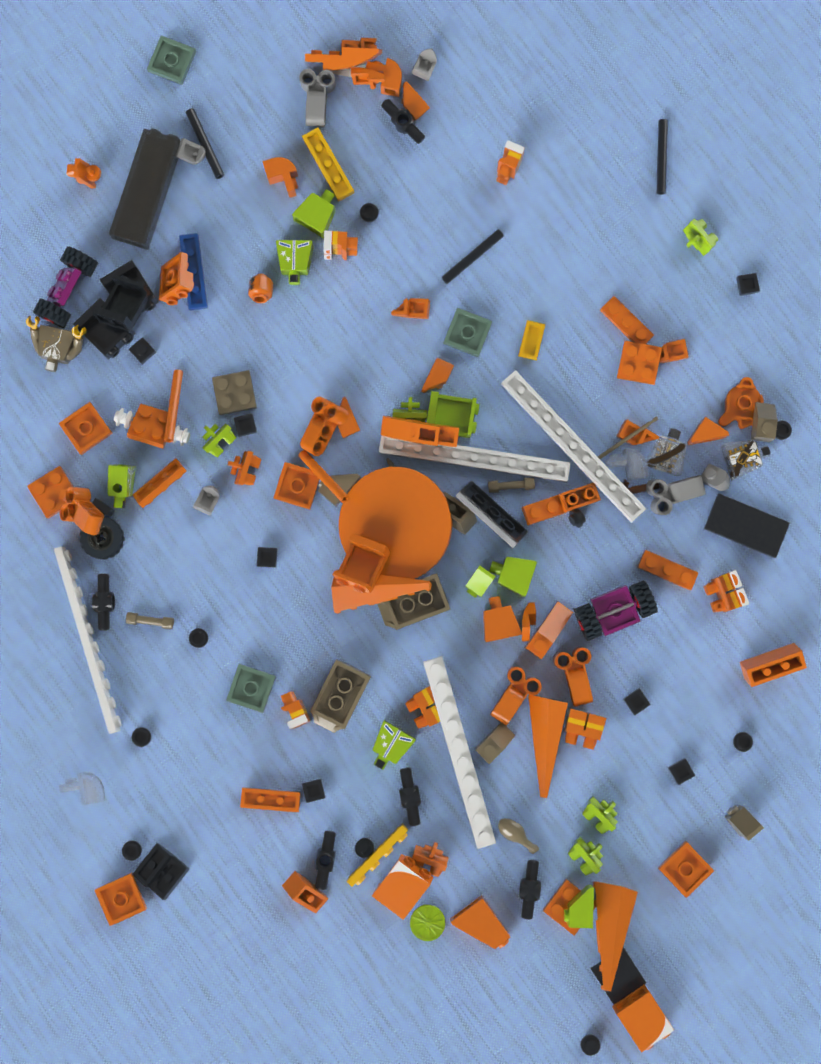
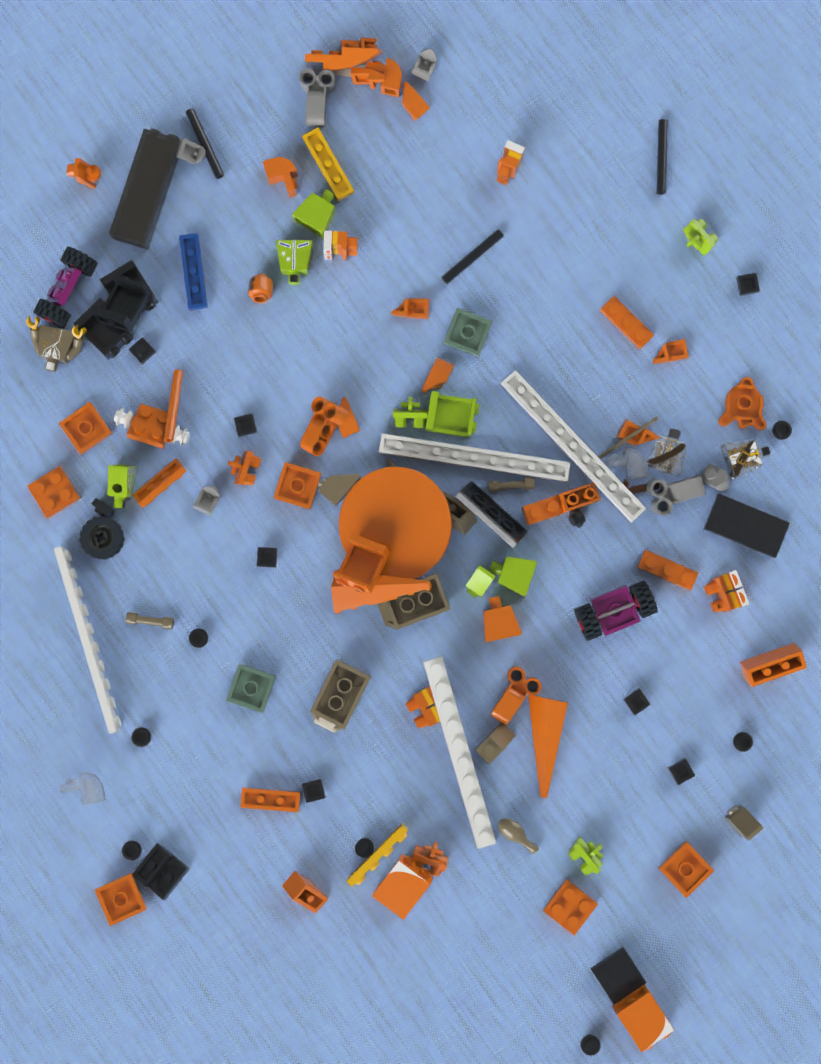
orange piece [60,487,104,535] -> none
black axle [92,574,115,631] -> none
sand green plate [147,36,196,85] -> none
orange plate [159,252,194,305] -> none
lime hips [202,423,236,458] -> none
dark tan plate [212,370,257,415] -> none
orange hips [281,691,311,729] -> none
orange piece [298,450,349,503] -> none
black axle [315,831,336,890] -> none
black plate [360,203,379,222] -> none
lime torso [372,720,416,770] -> none
black axle [381,99,425,144] -> none
orange slope [381,416,459,447] -> none
black axle [399,768,421,826] -> none
lime wheel [410,905,445,941] -> none
orange slope [450,895,511,949] -> none
yellow tile [518,320,545,361] -> none
black axle [519,860,541,920] -> none
orange slope [522,602,536,641] -> none
orange slope [524,601,574,659] -> none
orange piece [553,647,593,707] -> none
orange hips [564,708,606,750] -> none
lime slope [564,885,594,929] -> none
lime hips [582,797,618,834] -> none
orange wedge [593,881,638,991] -> none
orange plate [617,340,662,385] -> none
orange slope [687,417,729,446] -> none
dark tan slope [751,402,778,443] -> none

